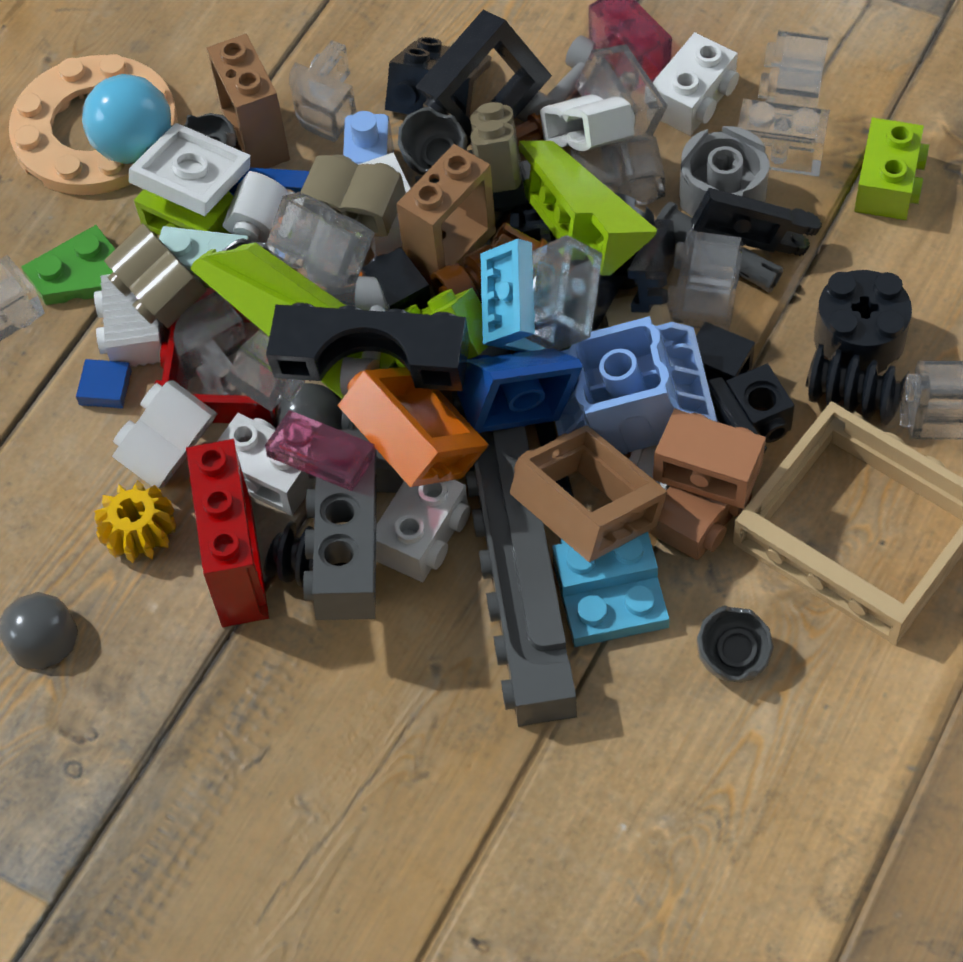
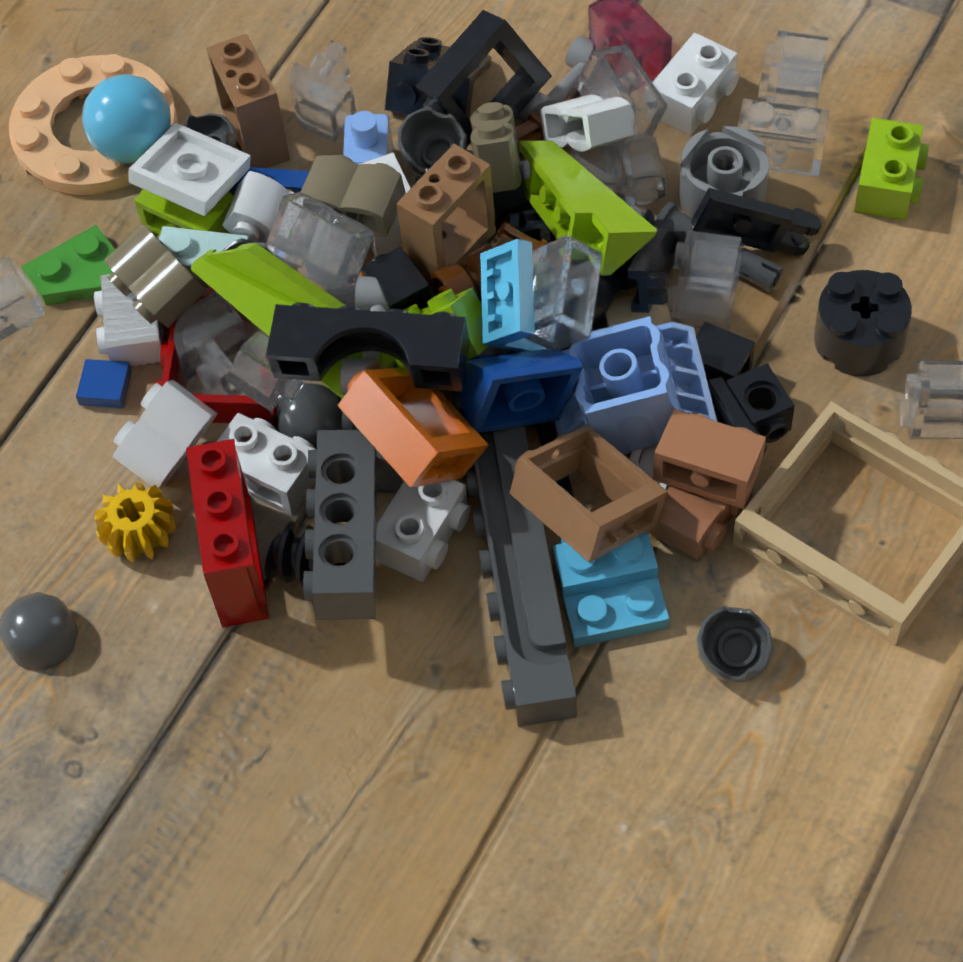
clear pink plate [265,410,375,491] -> none
black piece [805,343,910,425] -> none

